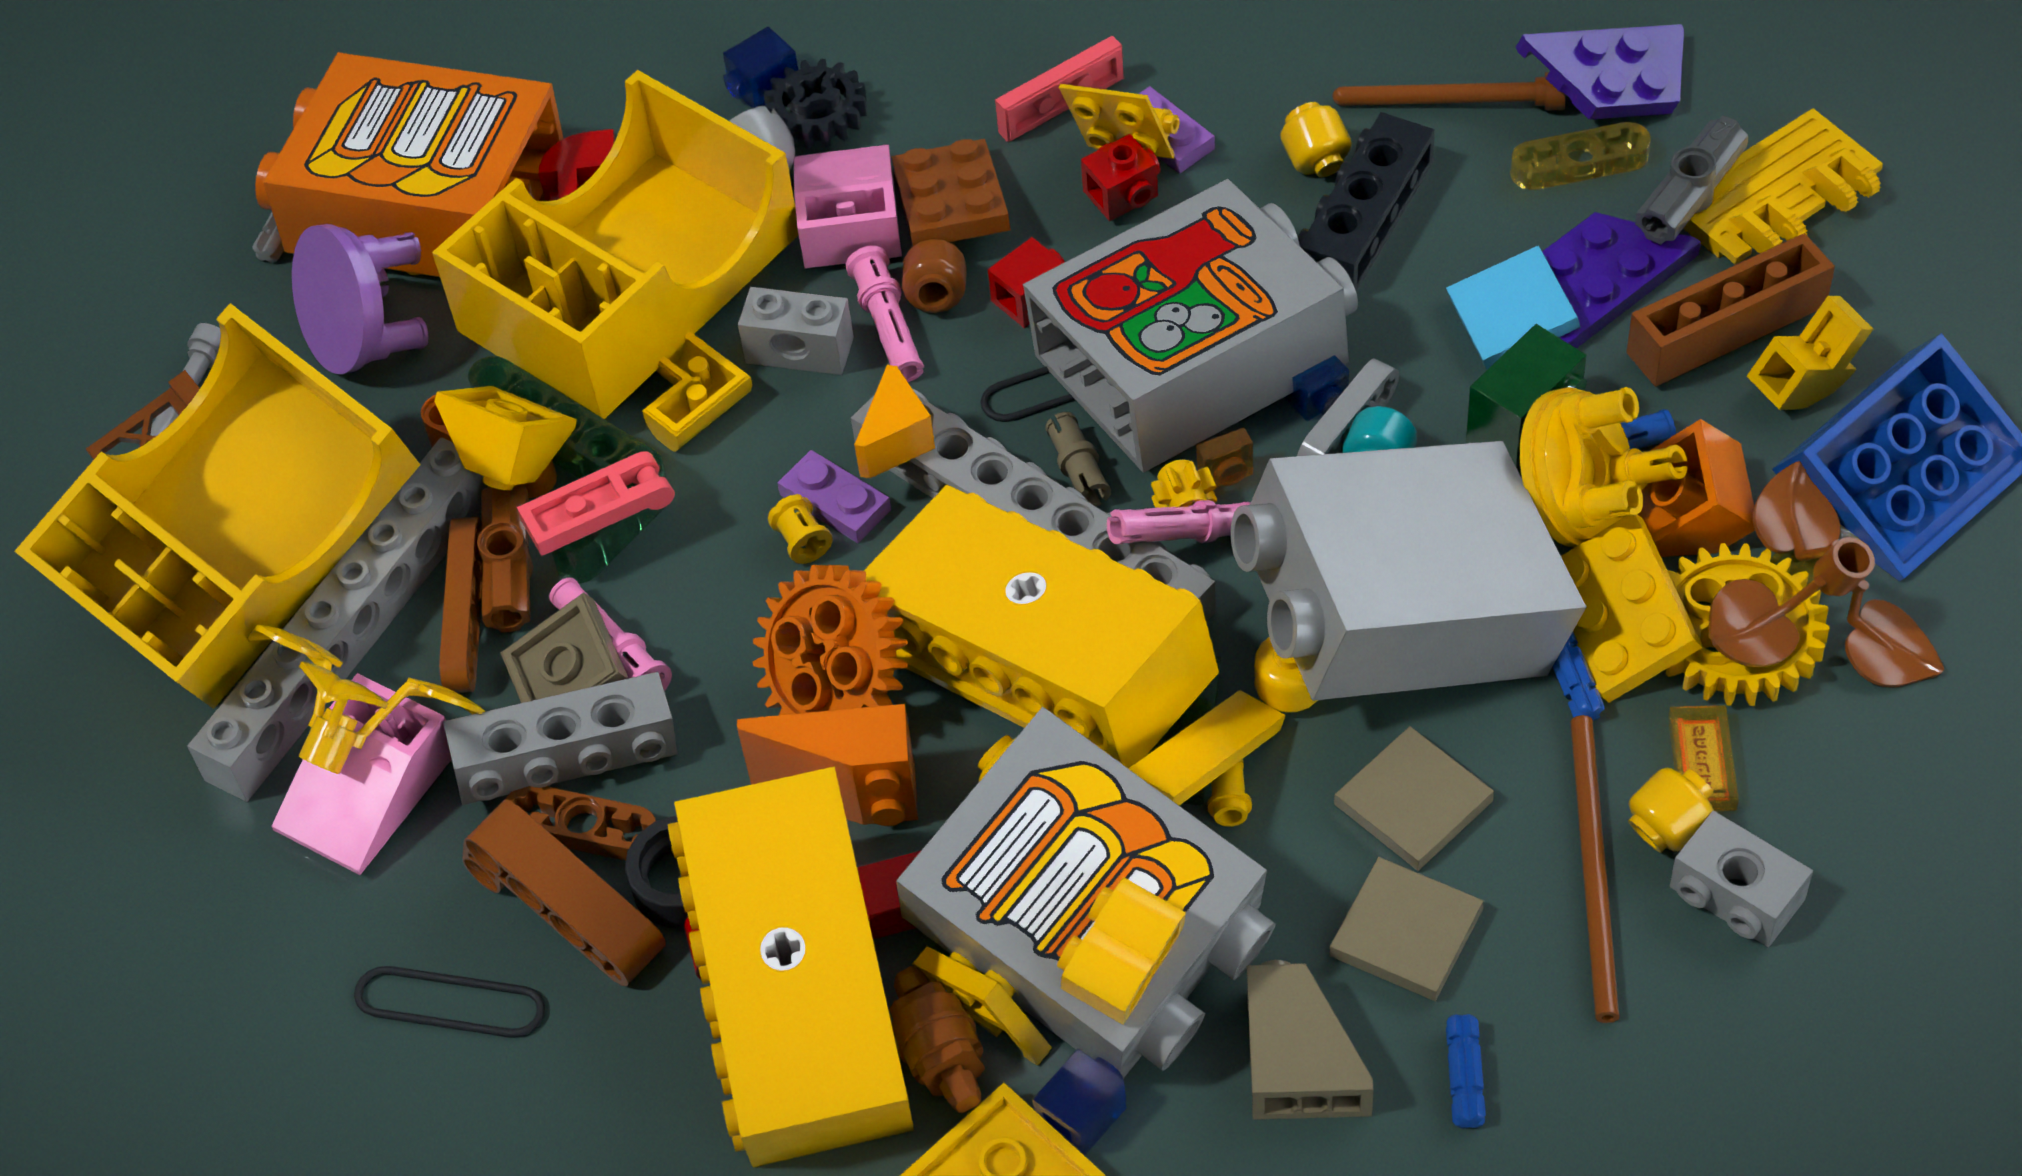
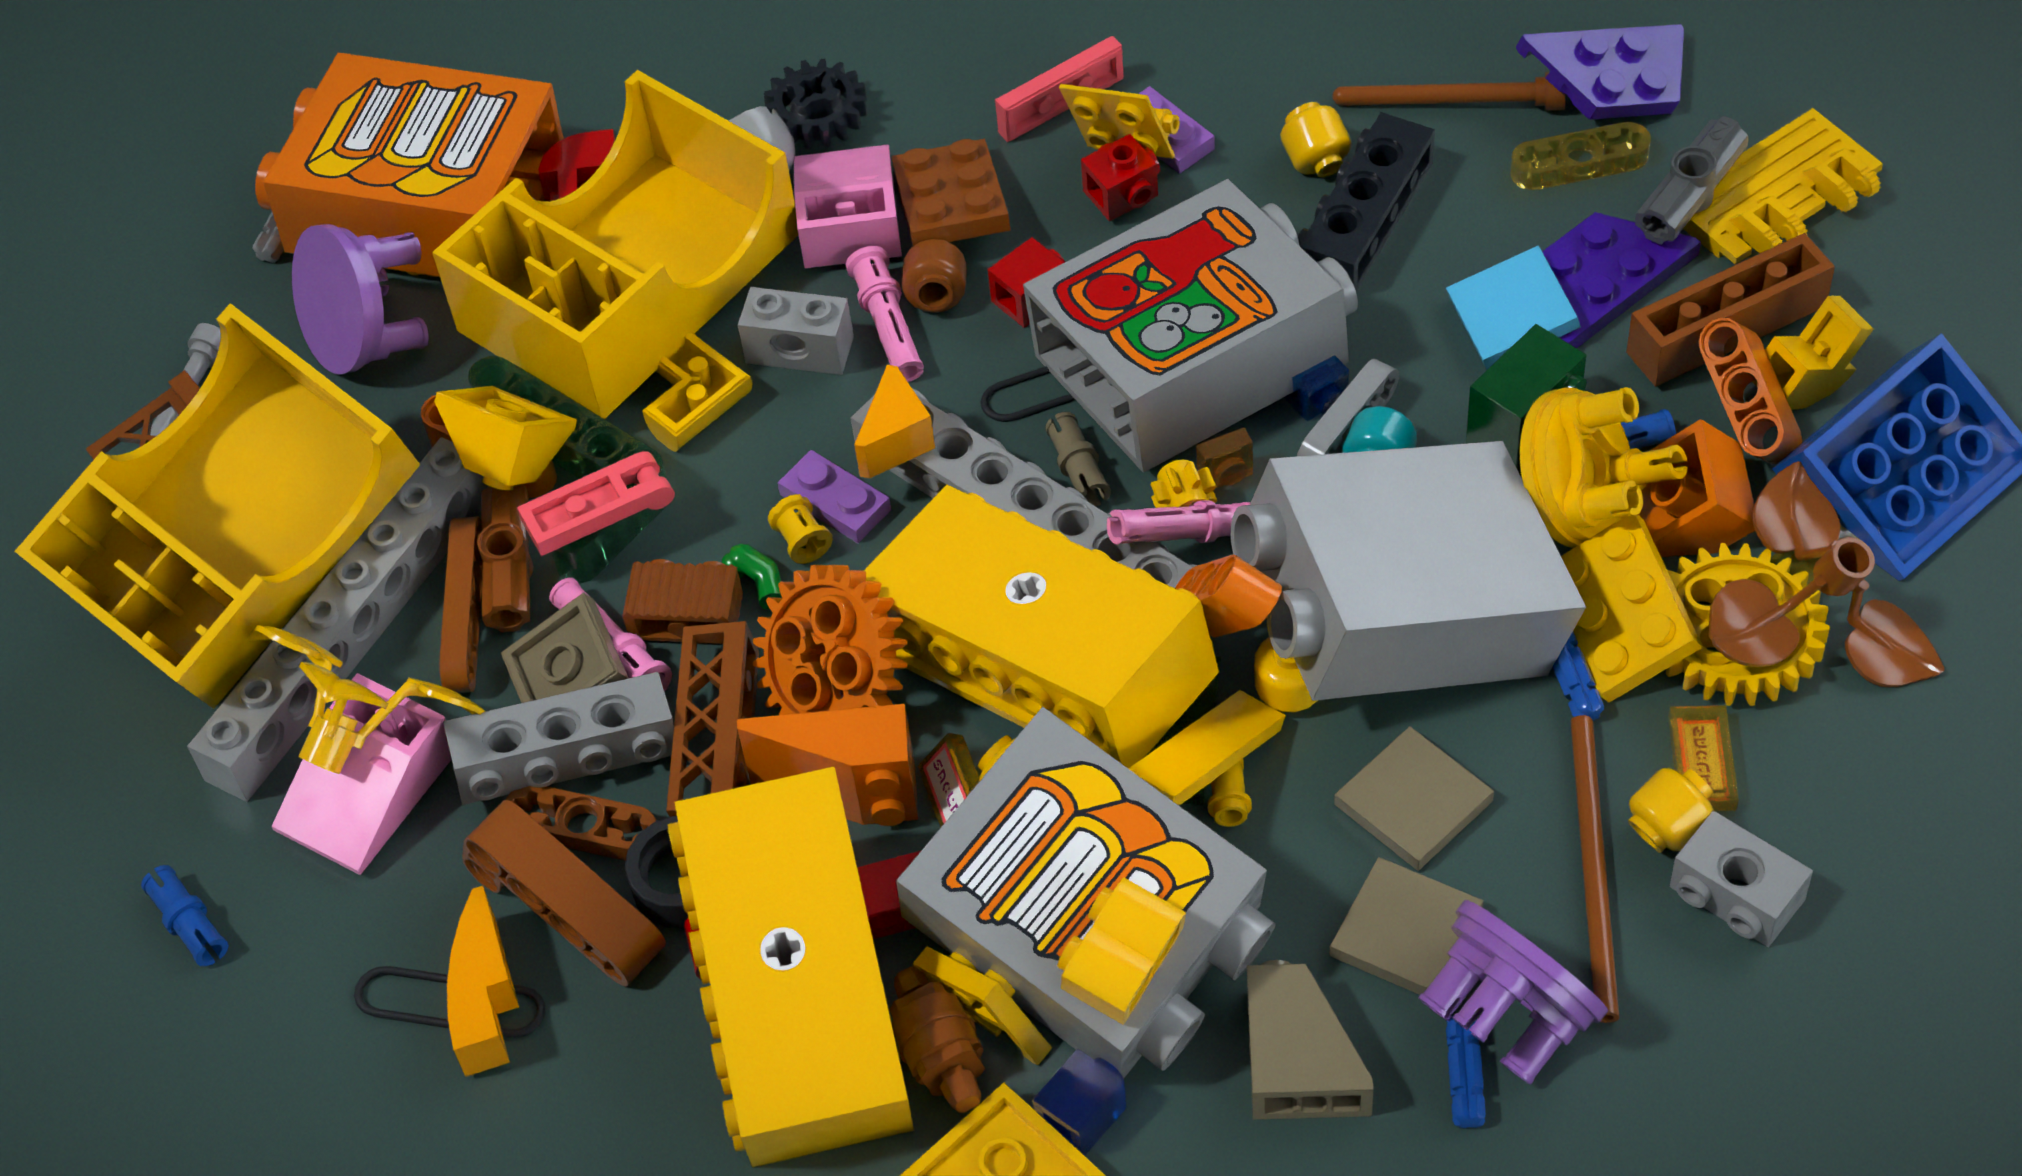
clear blue brick [723,26,799,109] -> none
none -> blue pin [141,865,229,966]
none -> light orange slope [447,885,519,1077]
none -> dark orange brick [622,559,743,644]
none -> dark orange fence [666,621,759,817]
none -> green arm [722,544,782,609]
none -> tile [918,733,980,828]
none -> orange beam [1175,554,1282,637]
none -> medium lavender piece [1418,900,1608,1085]
none -> orange beam [1699,318,1802,465]

